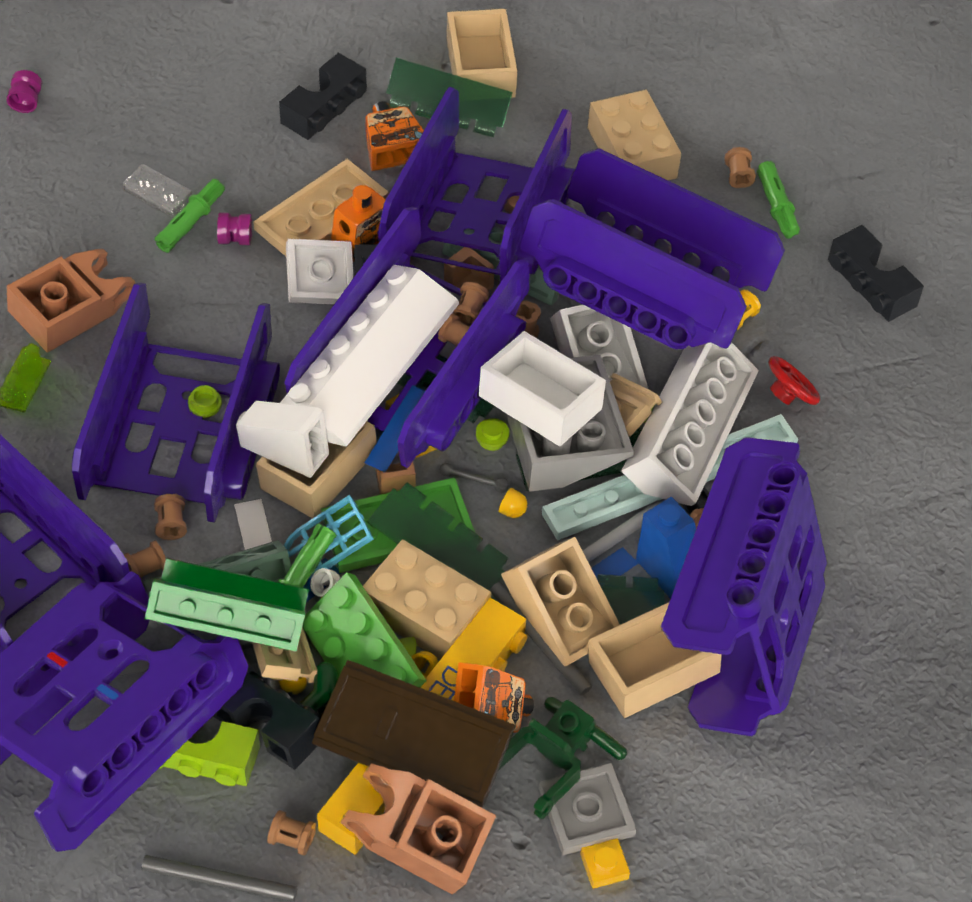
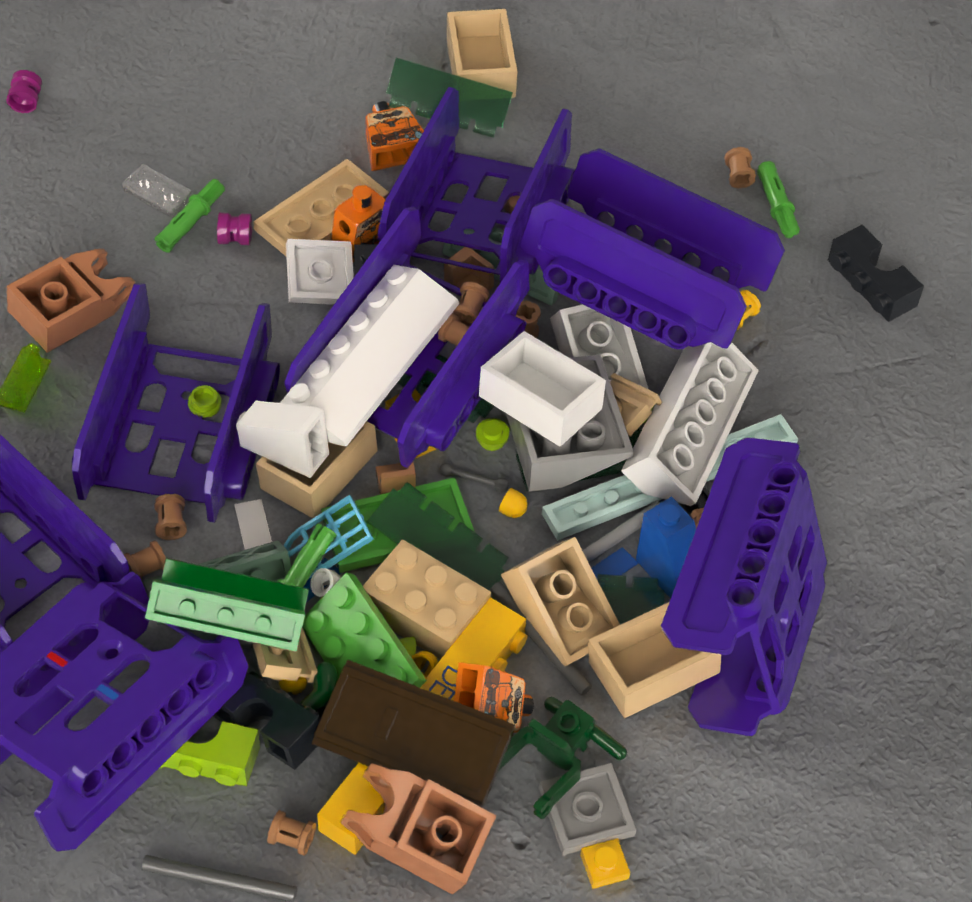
black arch [279,52,367,140] -> none
blue sticker [364,385,425,472] -> none
tan piece [588,90,681,180] -> none
red piece [768,356,820,405] -> none

